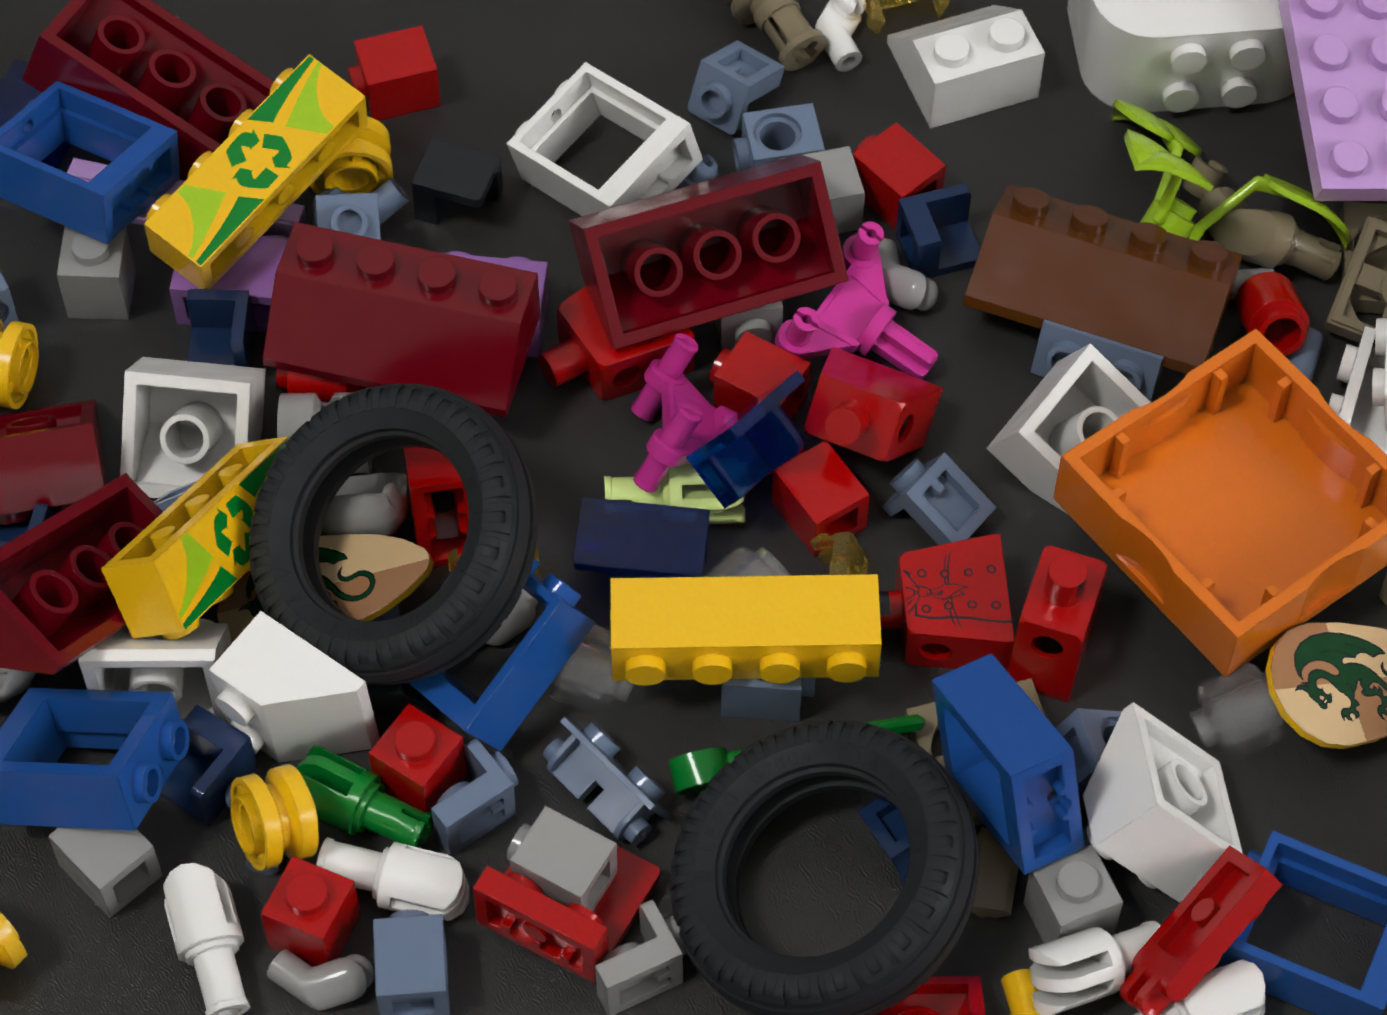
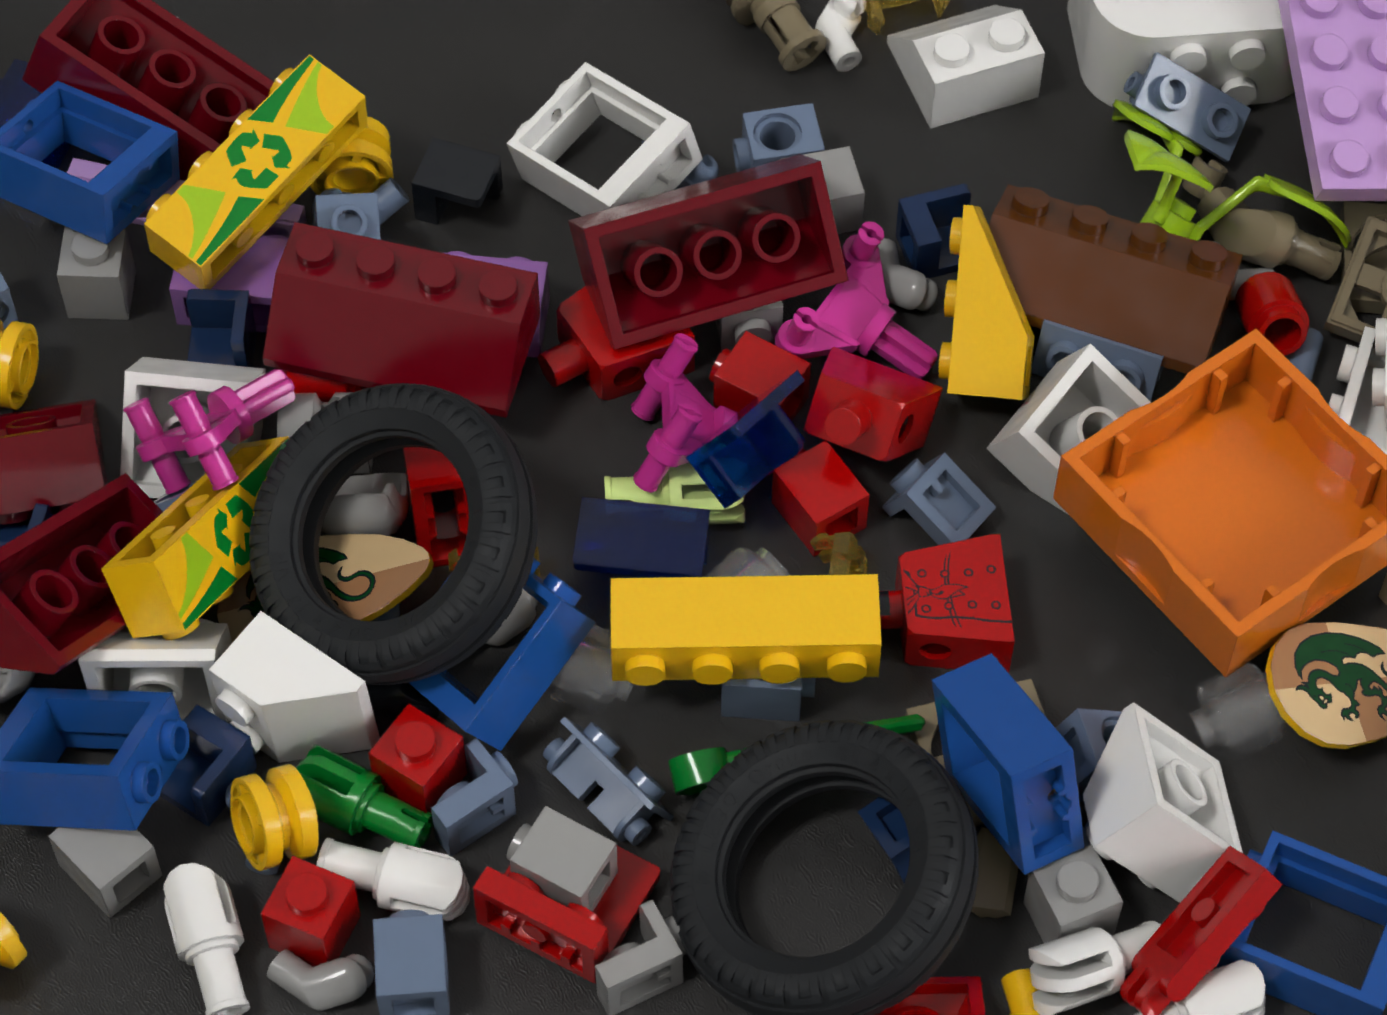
red brick [347,25,441,121] -> none
sand blue bracket [687,40,785,135] -> none
red brick [853,122,946,231] -> none
red torso [1008,545,1108,703] -> none
none -> dark pink axle [123,369,296,495]
none -> yellow slope [939,205,1034,400]
none -> sand blue hinge [1124,52,1251,162]

